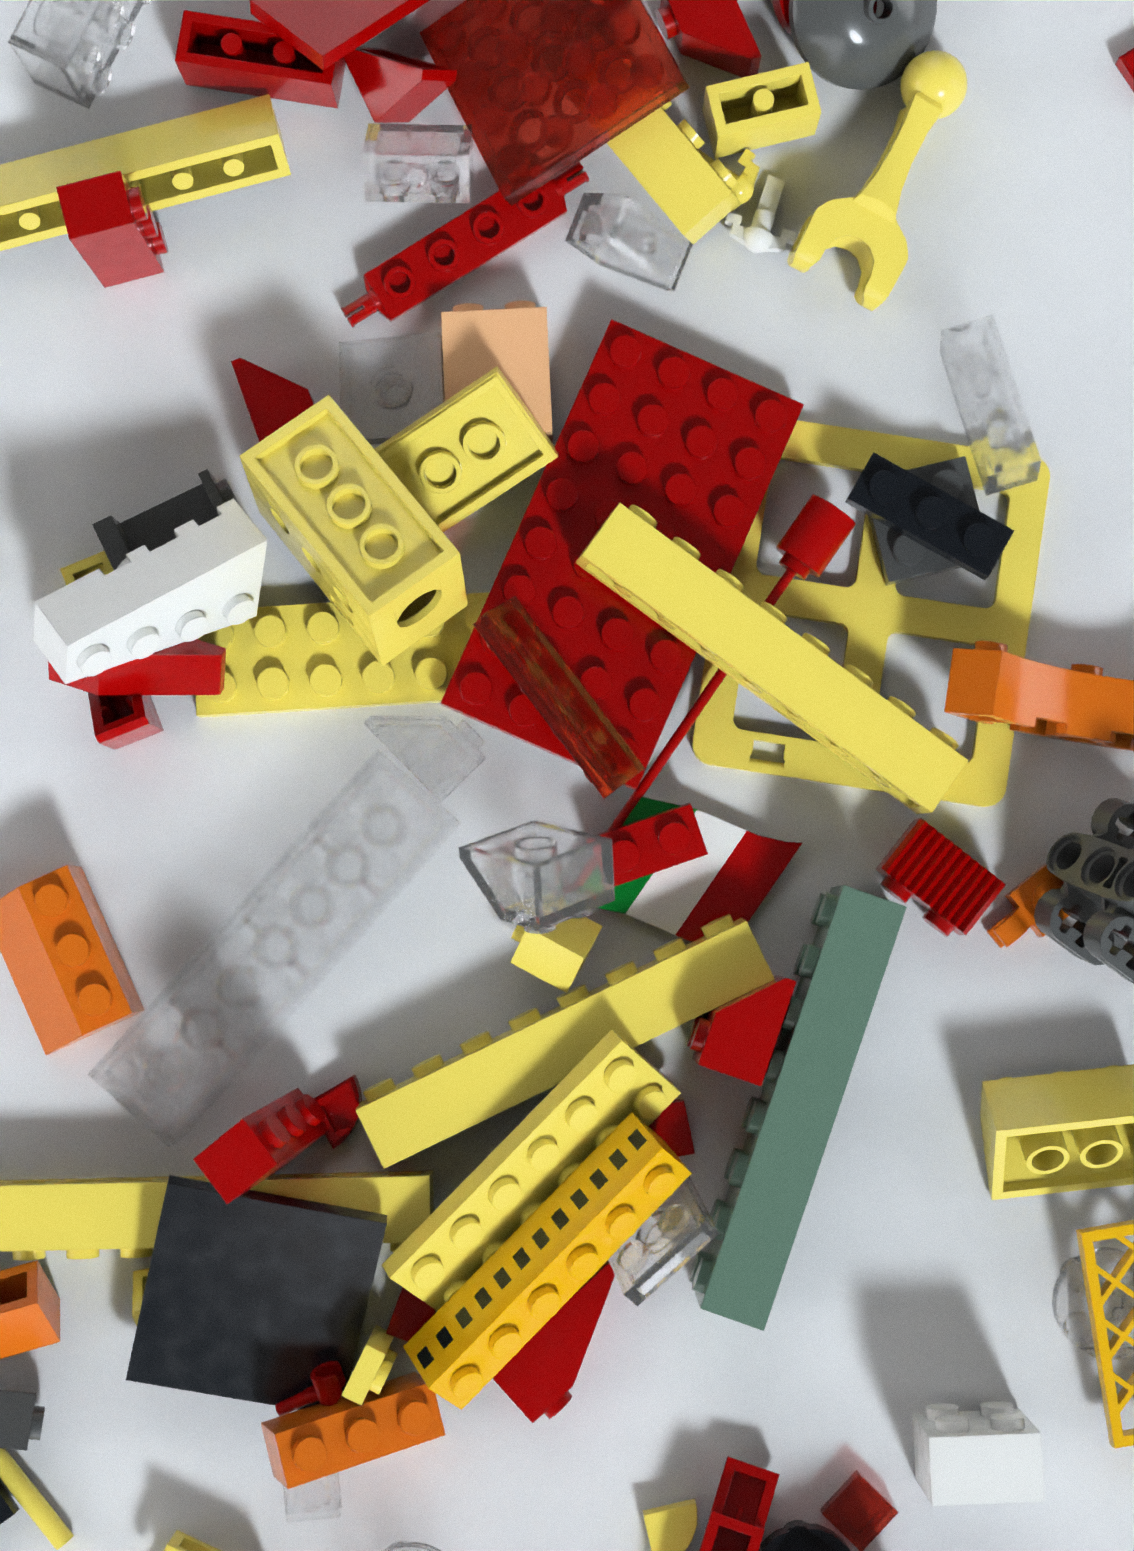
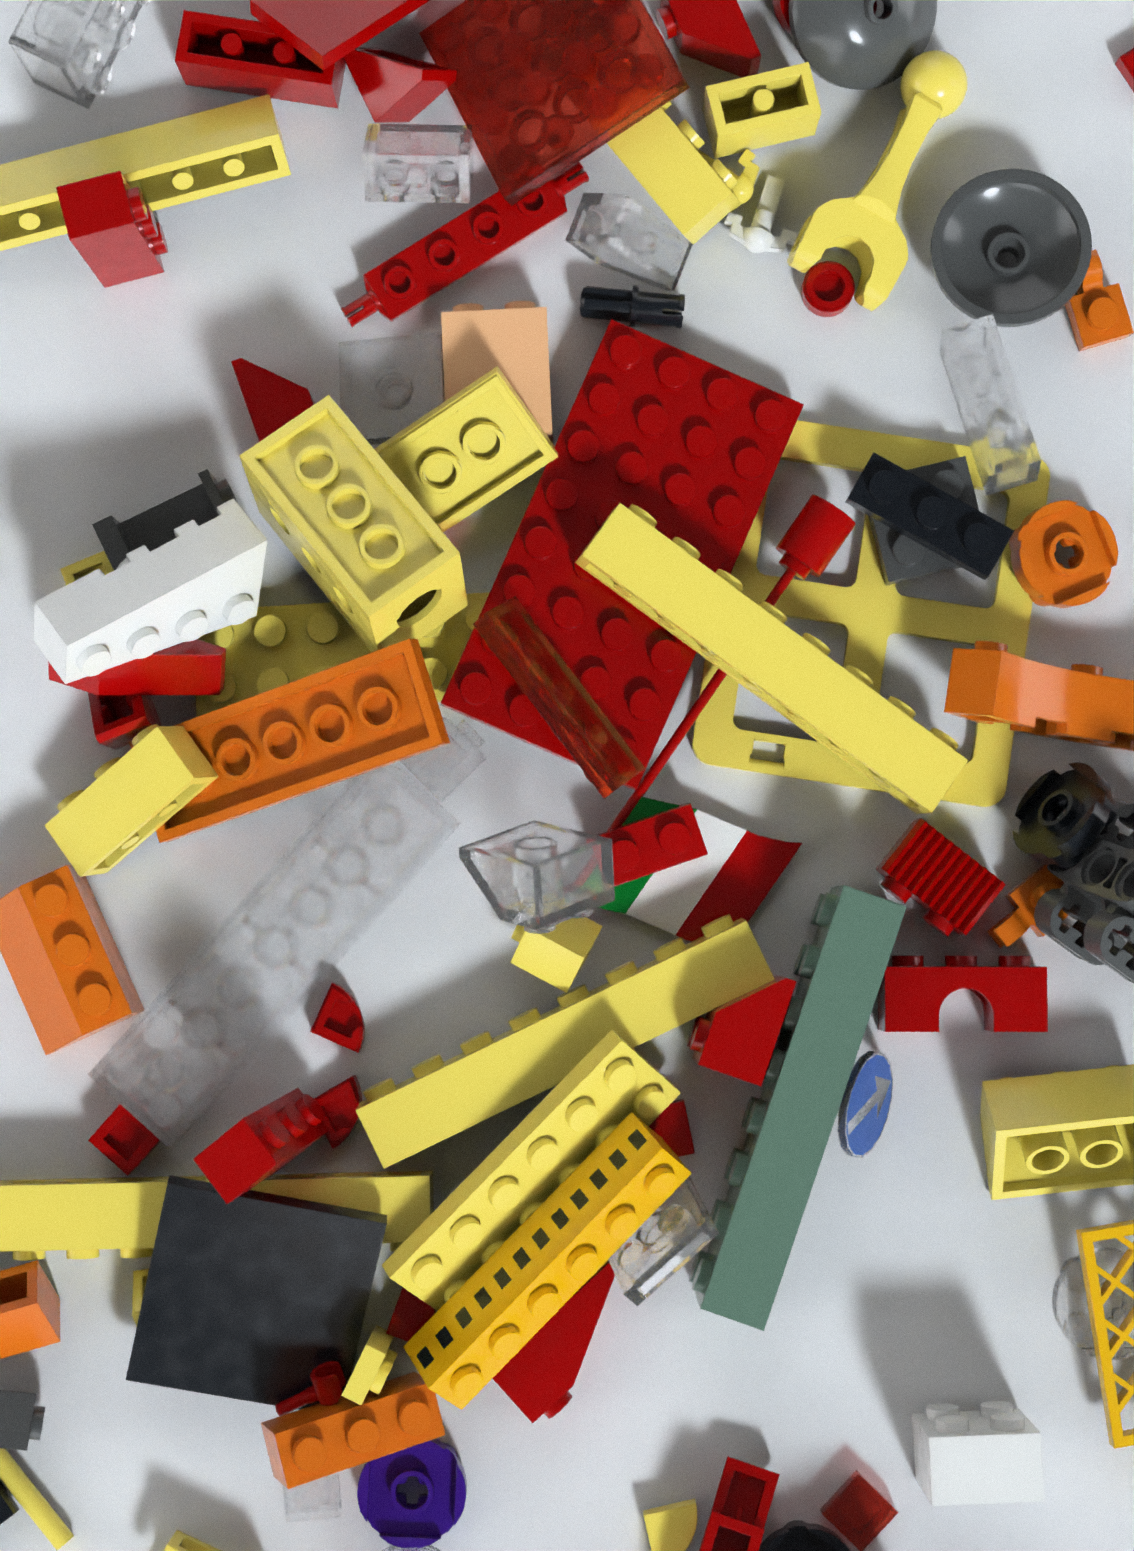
none -> light yellow brick [44,724,219,877]
none -> red plate [88,1098,168,1176]
none -> orange plate [129,639,450,843]
none -> red tile [310,982,365,1053]
none -> dark purple plate [357,1438,467,1548]
none -> black axle [580,285,685,329]
none -> red tile [801,261,855,317]
none -> piece [837,1051,893,1158]
none -> red arch [878,955,1048,1032]
none -> dark grey dish [930,169,1092,327]
none -> orange plate [1009,500,1118,608]
none -> black plate [1013,762,1119,869]
none -> orange plate [1065,249,1134,352]

